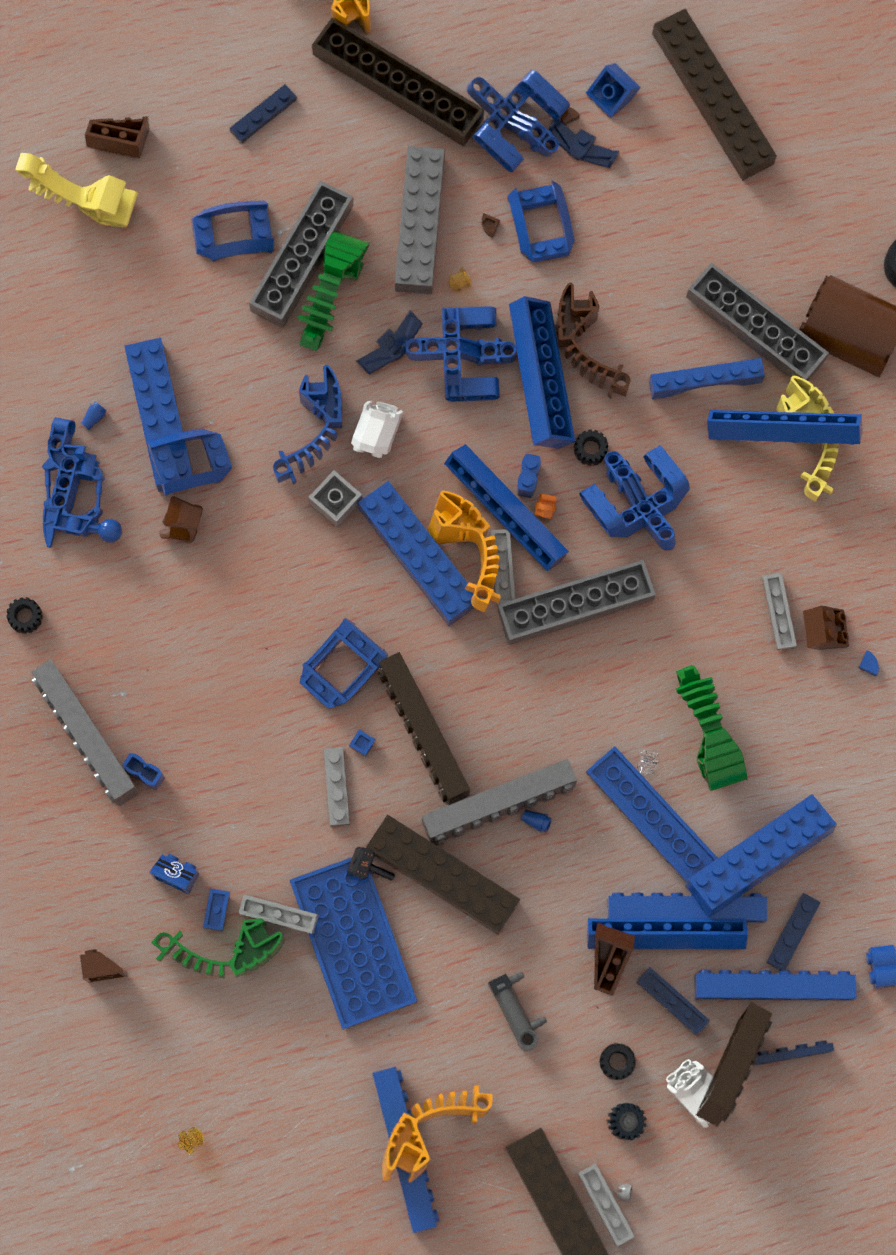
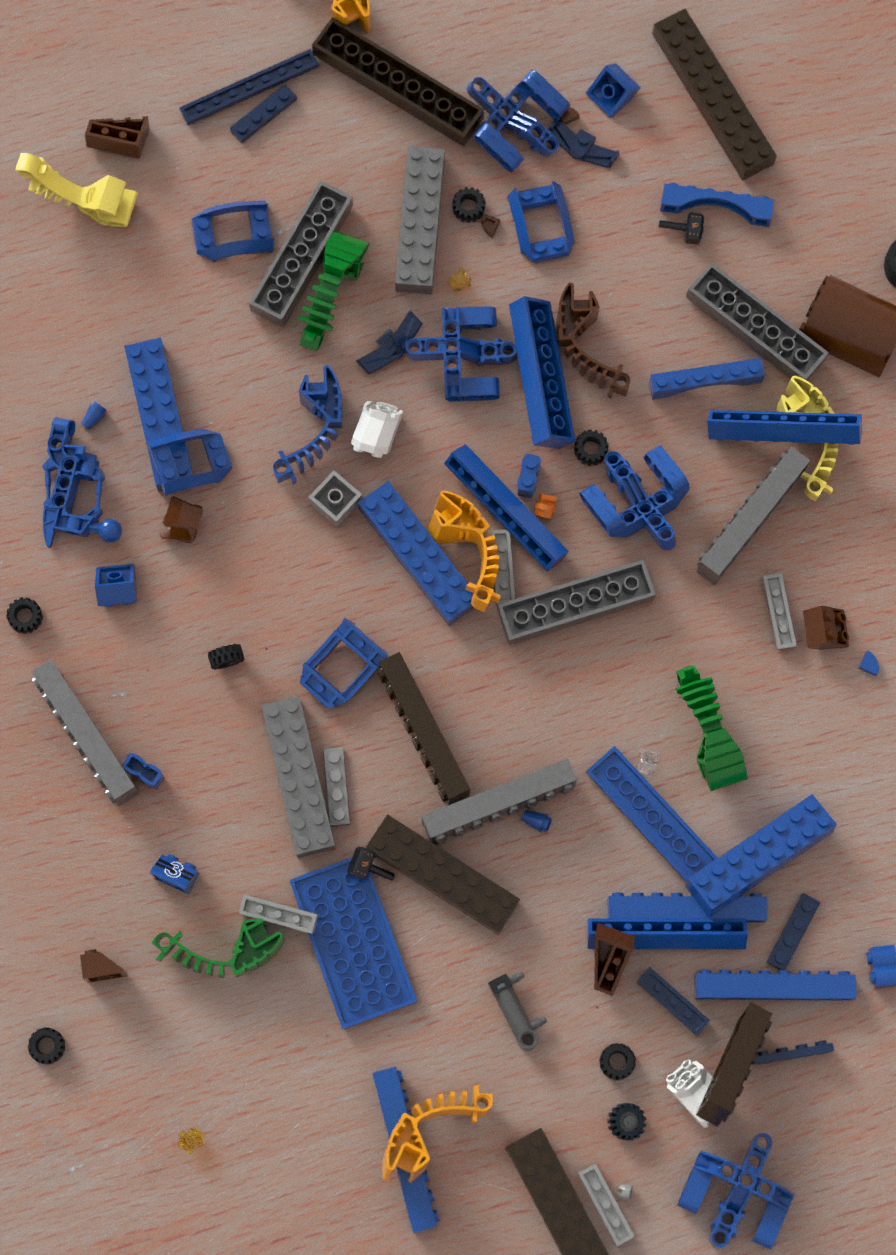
blue plate [203,888,230,931] -> none
blue plate [349,729,376,757] -> none
none -> black tyre [28,1027,65,1064]
none -> blue slope [95,564,137,607]
none -> dark blue plate [179,49,319,125]
none -> black tyre [208,644,245,670]
none -> flat silver brick [262,696,336,858]
none -> black tyre [452,187,485,223]
none -> black piece [658,212,704,244]
none -> blue arch [660,183,774,227]
none -> blue piece [677,1133,795,1250]
none -> flat silver brick [697,447,810,585]

